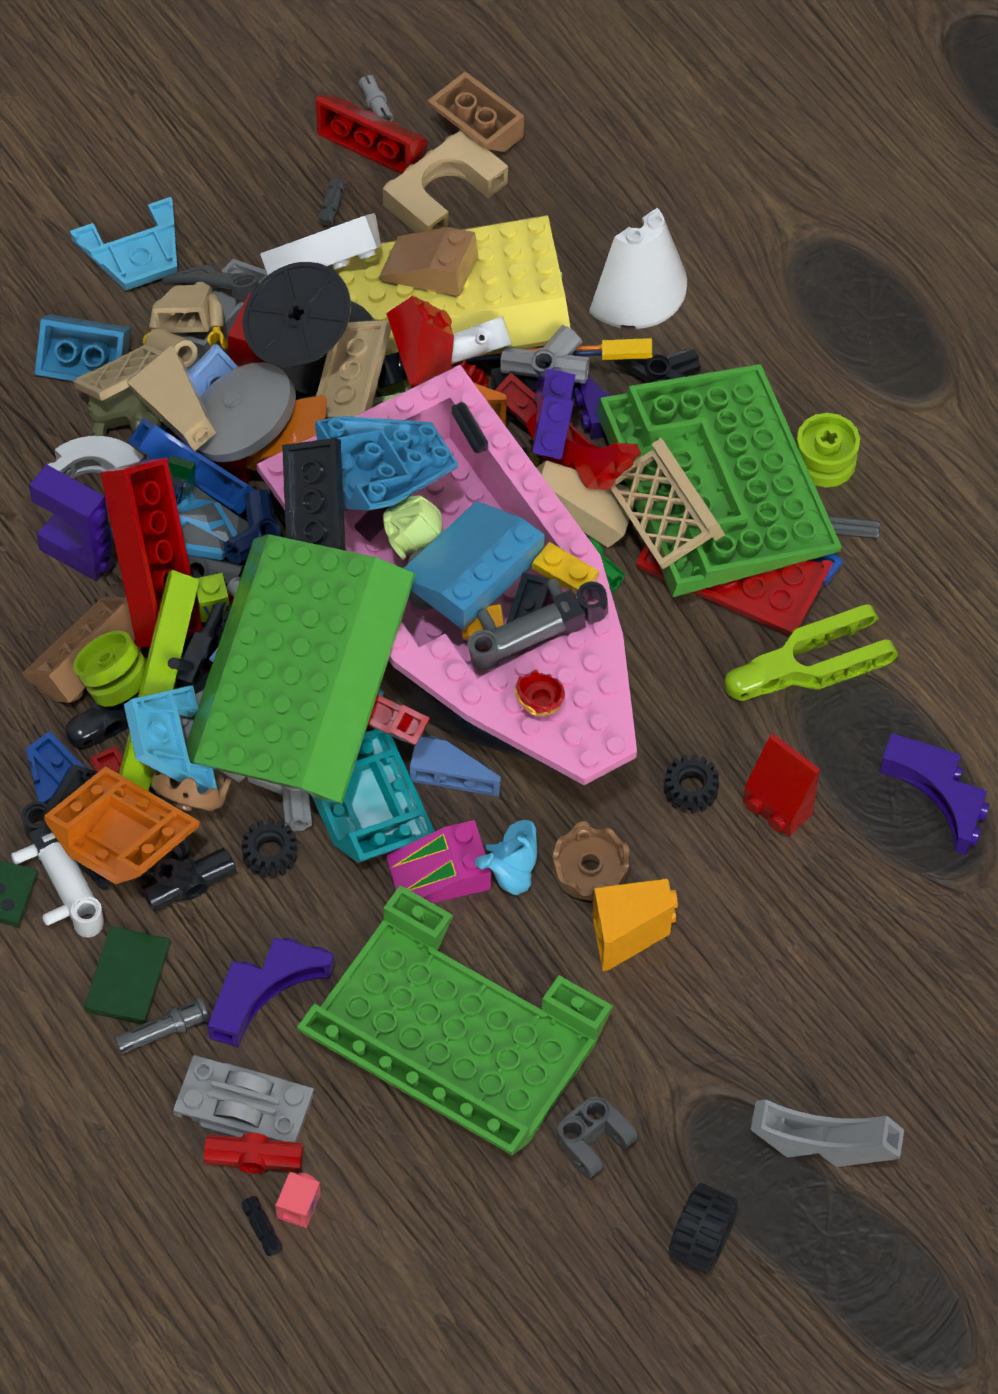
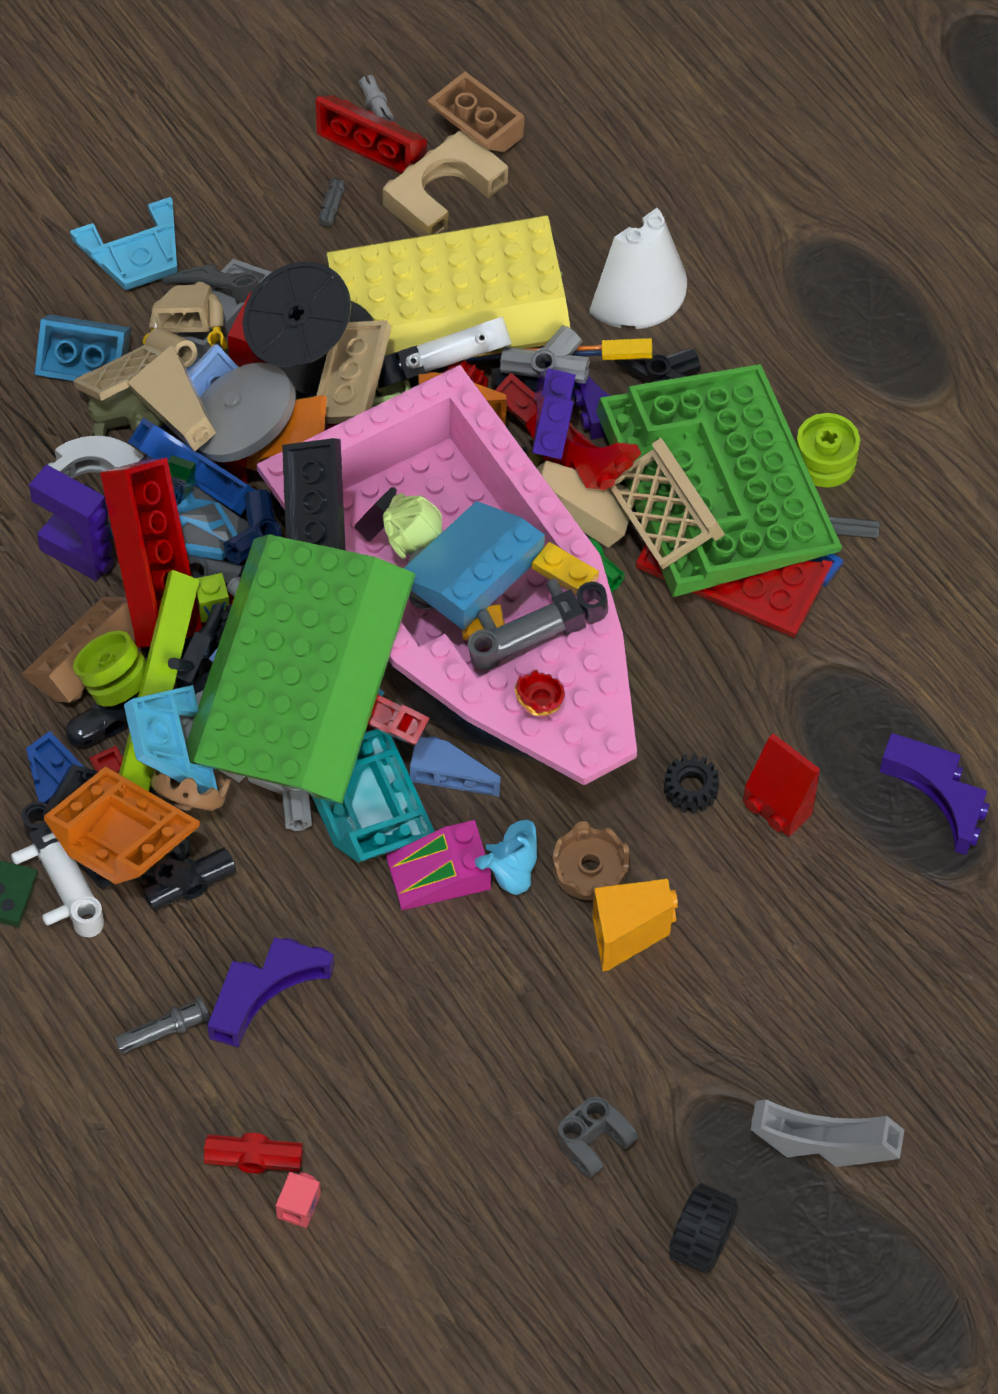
dark green tile [84,926,171,1025] -> none
light grey piece [173,1055,314,1142] -> none
black tyre [241,819,298,879] -> none
black axle [242,1196,282,1256] -> none
white slope [260,213,381,275] -> none
bright green slope [297,885,613,1155] -> none
dark azure wedge [315,416,459,511] -> none
medium nougat slope [379,227,478,296] -> none
red slope [386,296,454,387] -> none
black axle [452,402,488,454] -> none
black plate [506,572,550,623] -> none
lime piece [724,604,898,701] -> none

